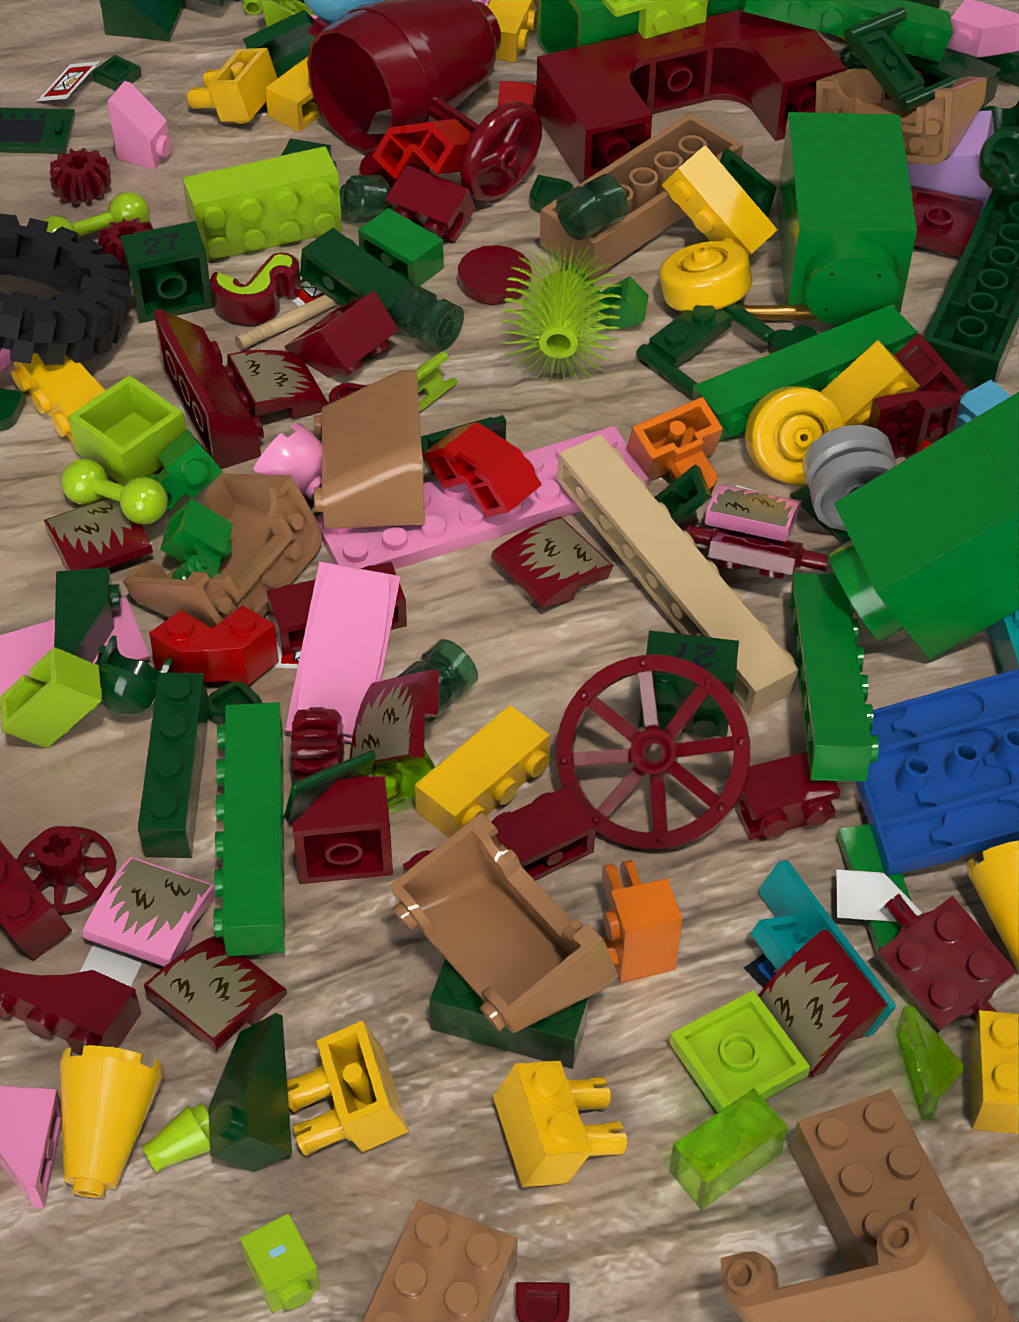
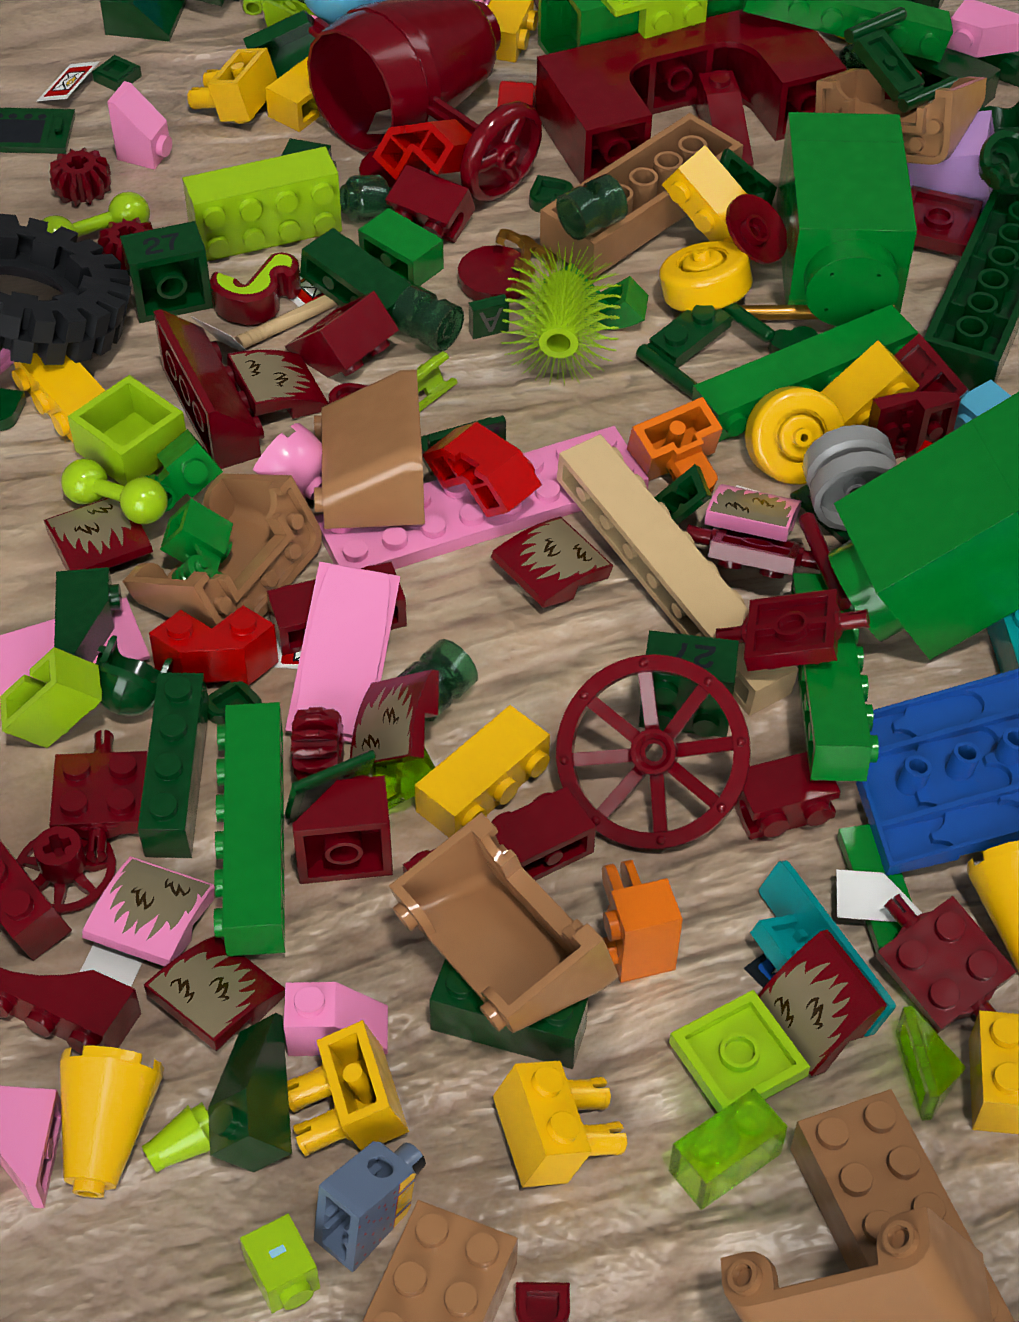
none -> dark red plate [49,730,148,863]
none -> white sticker [191,316,247,351]
none -> bright pink slope [284,982,388,1056]
none -> sand blue torso [314,1141,426,1272]
none -> dark green tile [469,294,509,339]
none -> pearl gold piece [495,229,557,298]
none -> dark red slope [695,70,754,167]
none -> dark red plate [716,588,870,671]
none -> dark red dish [726,194,787,264]
none -> dark red bar [799,513,852,611]

